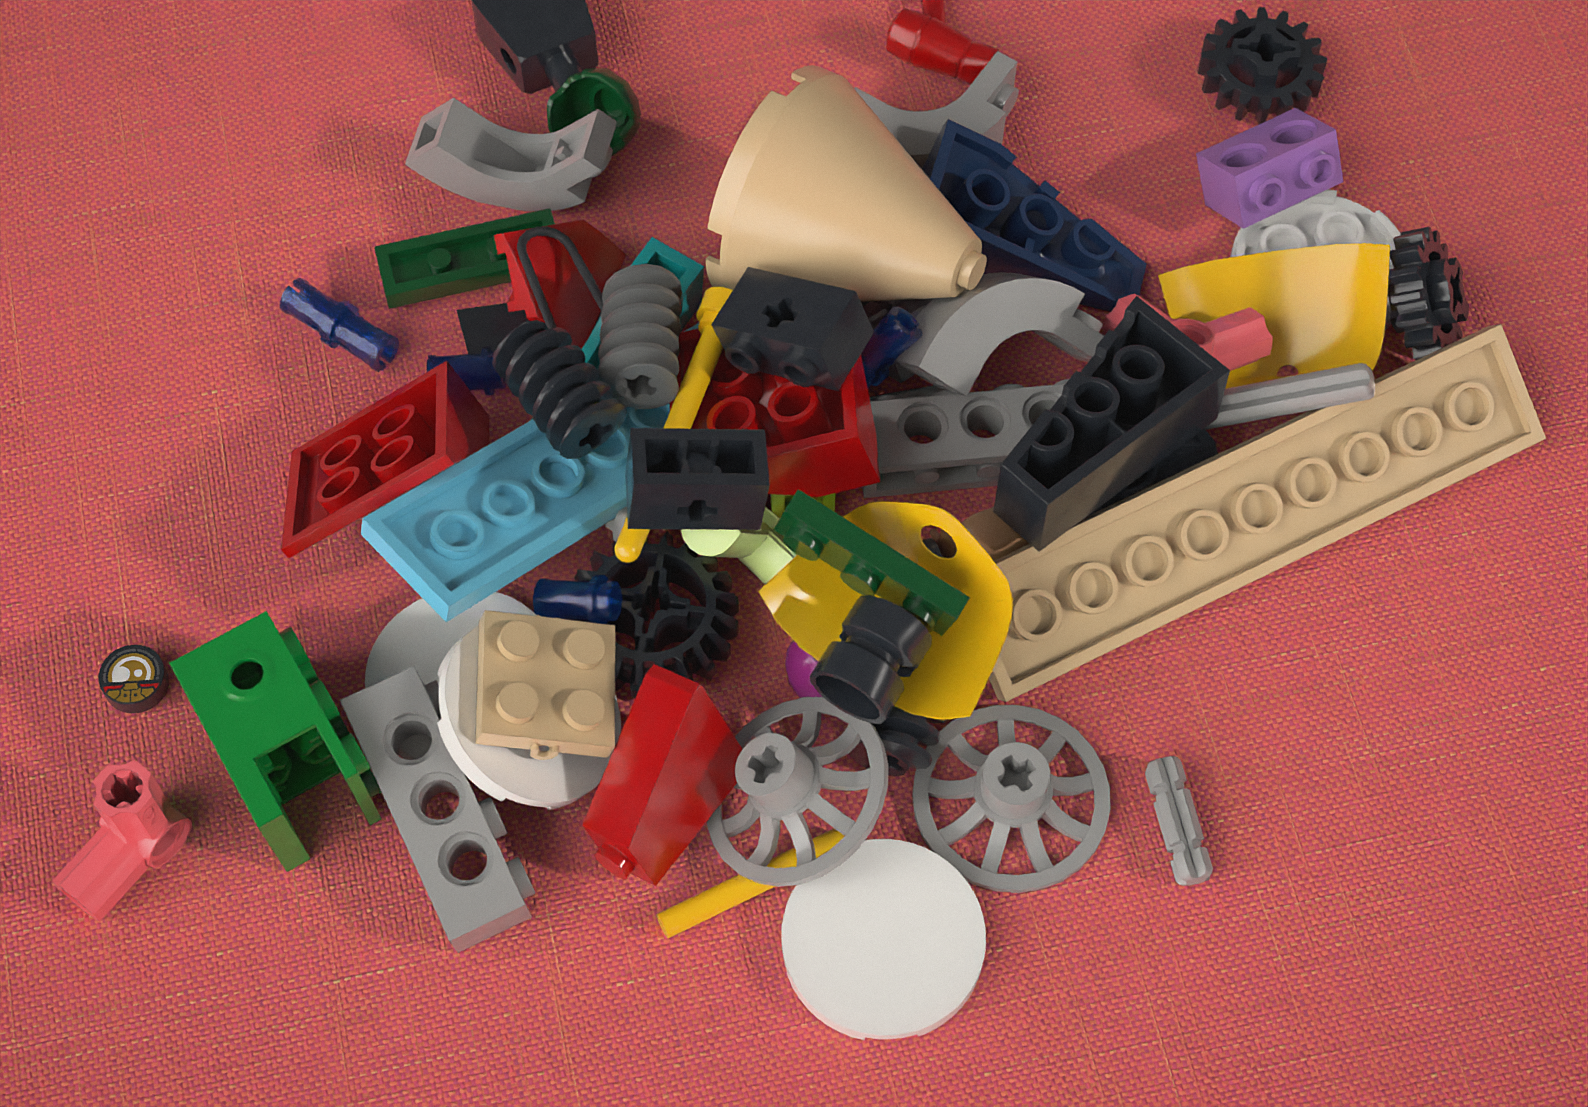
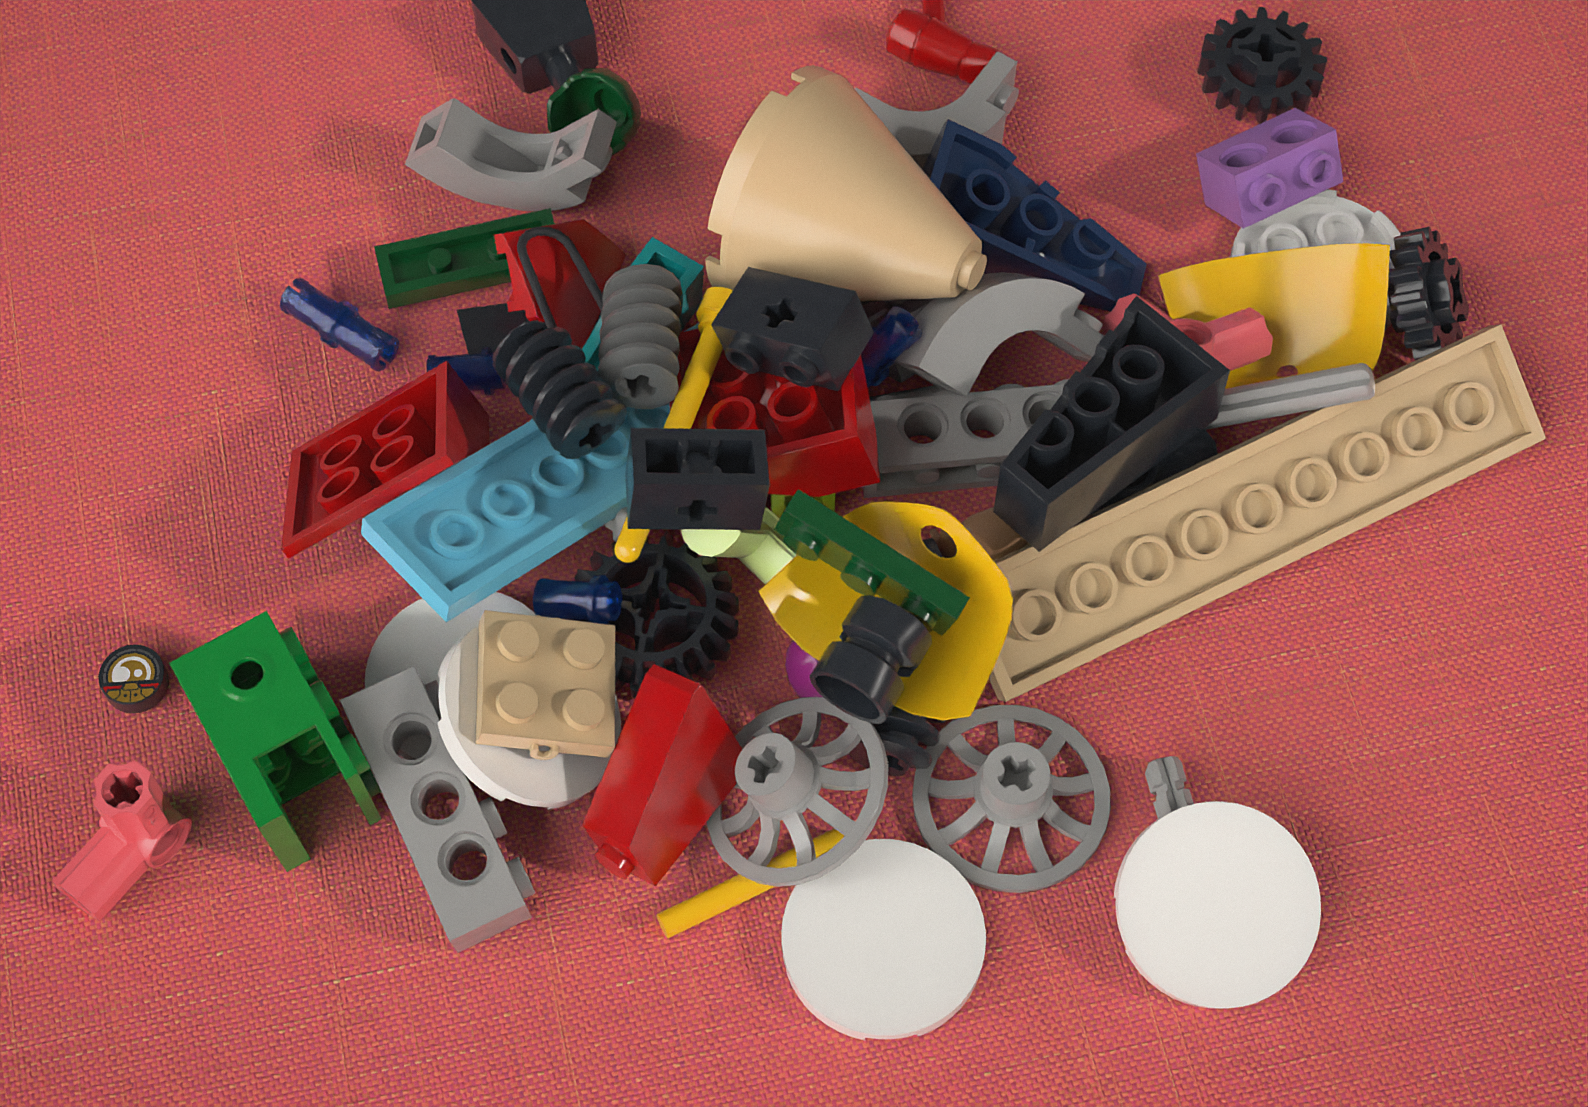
none -> white tile [1114,801,1321,1009]

